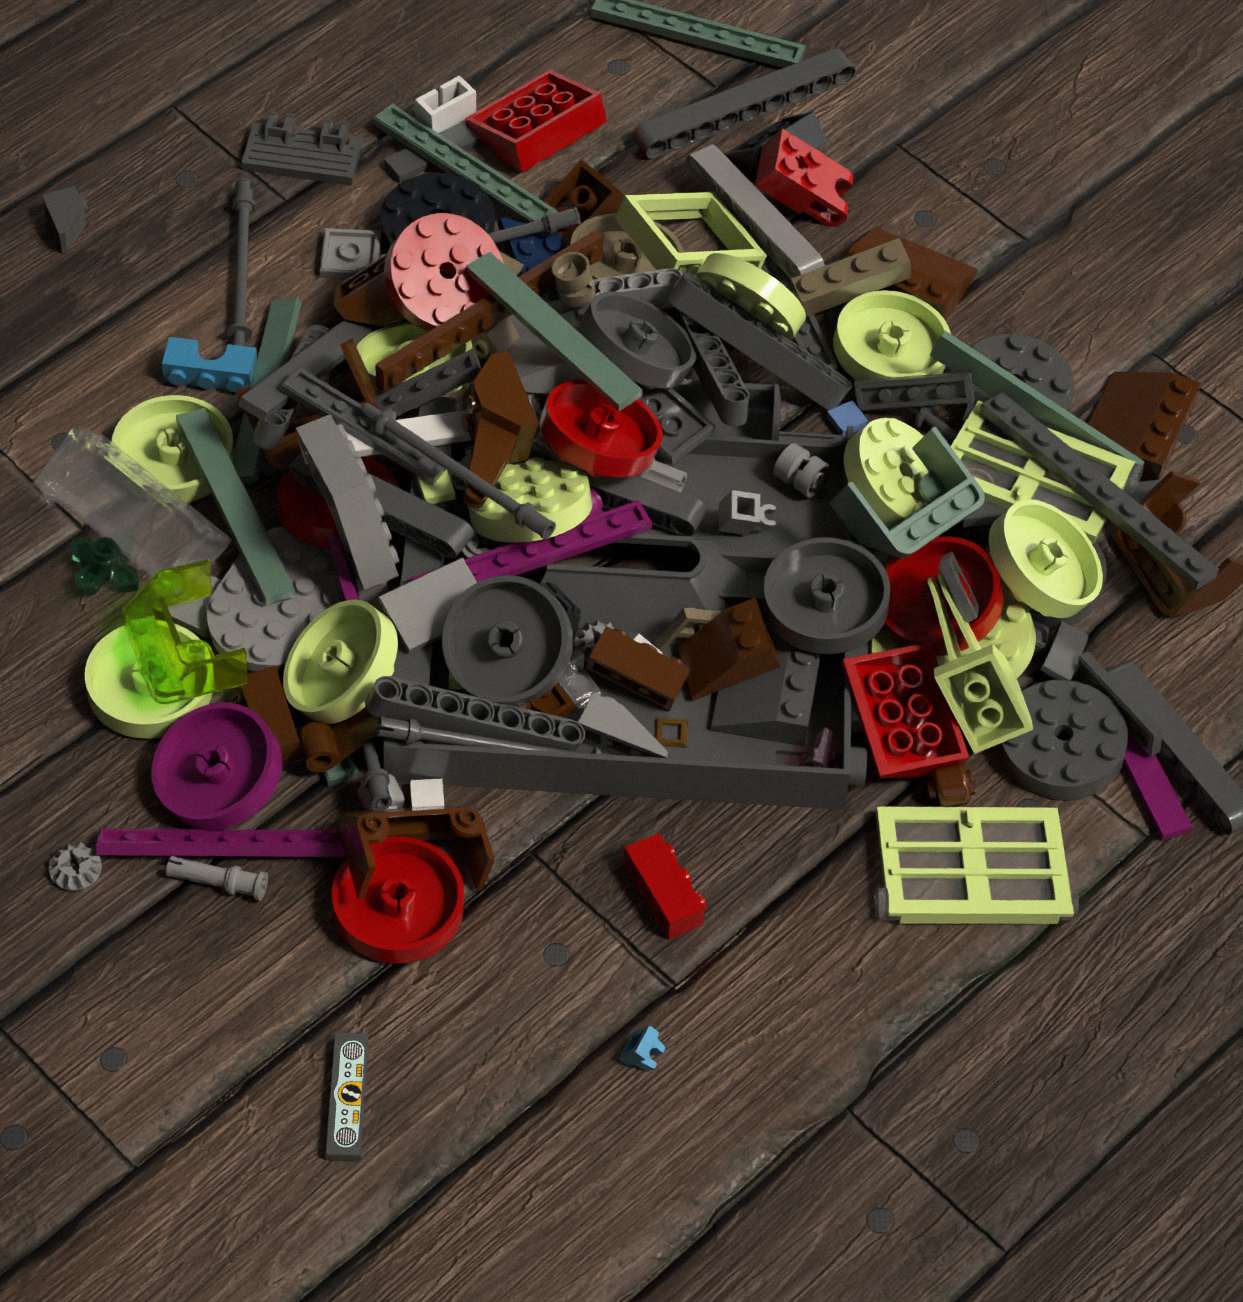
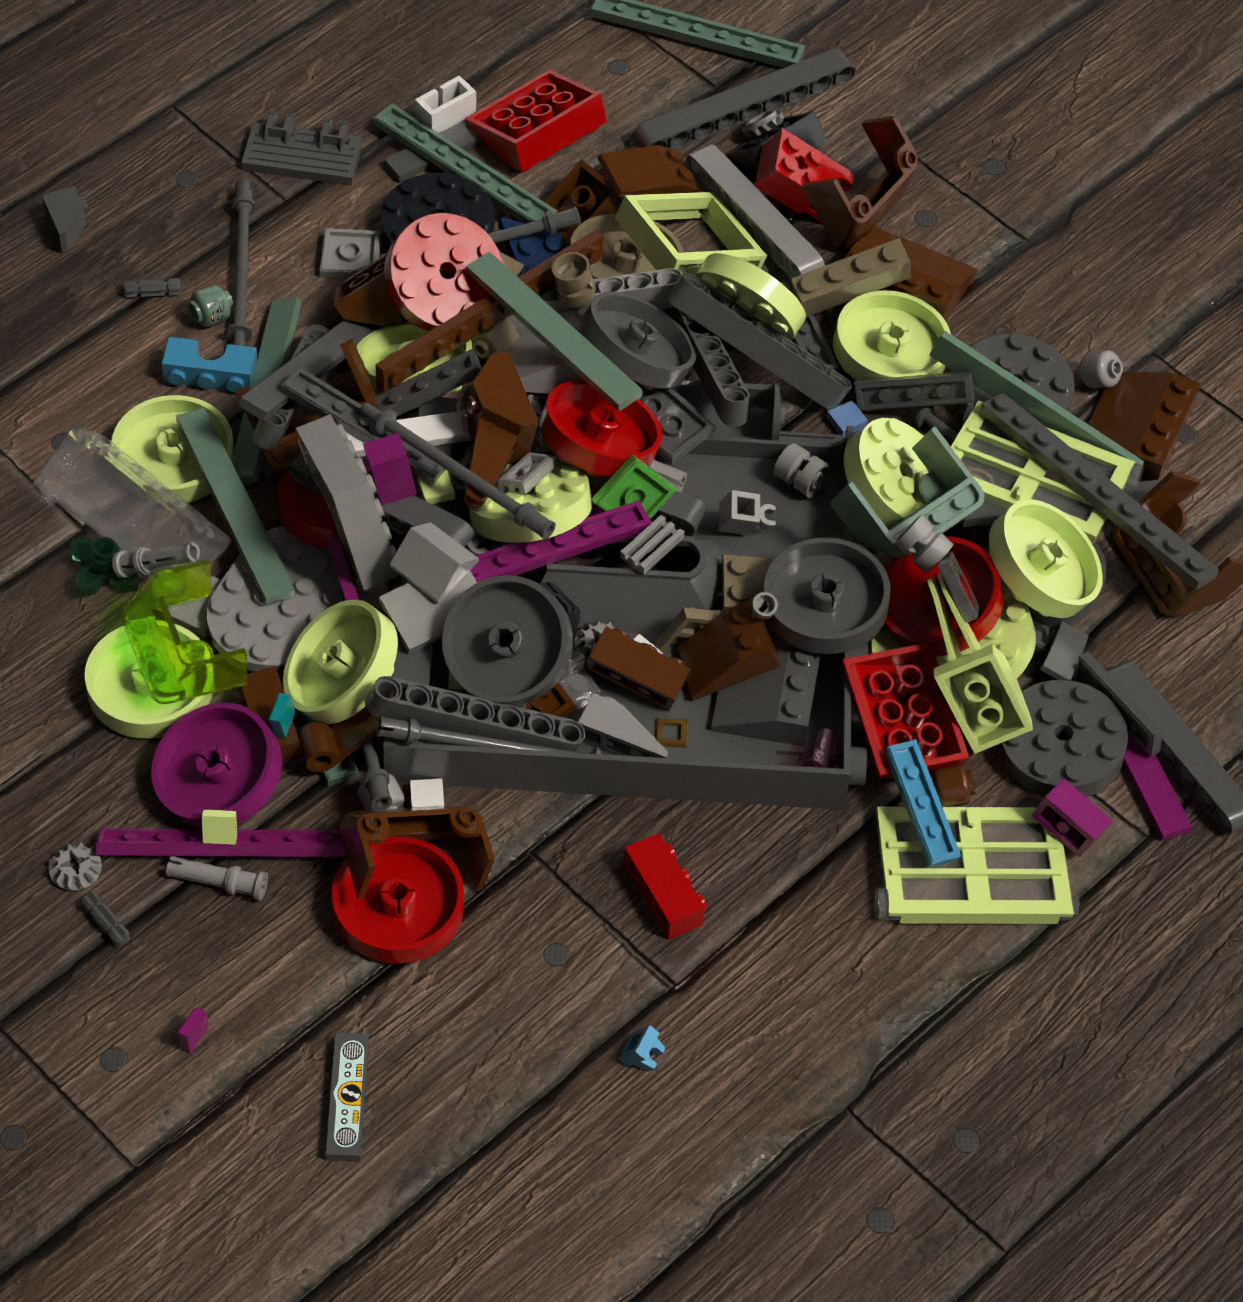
none -> dark grey axle [81,892,130,947]
none -> light grey pin [112,542,200,579]
none -> dark grey axle [124,278,181,298]
none -> magenta tile [177,1007,208,1054]
none -> sand green head [187,285,233,327]
none -> yellowish green tile [202,810,237,845]
none -> teal tile [269,693,296,738]
none -> magenta brick [361,432,417,506]
none -> light grey slope [390,522,479,603]
none -> light grey tile [497,452,556,495]
none -> bright green tile [591,454,677,519]
none -> reddish brown slope [597,145,699,198]
none -> light grey tile [620,515,684,575]
none -> dark tan wing [722,554,774,612]
none -> light grey gear [742,109,784,138]
none -> light grey hinge [751,592,778,620]
none -> reddish brown windscreen [801,116,918,250]
none -> dark azure tile [884,739,961,868]
none -> light grey wheel [894,514,954,574]
none -> magenta brick [1031,779,1113,858]
none -> light grey head [1078,350,1123,389]

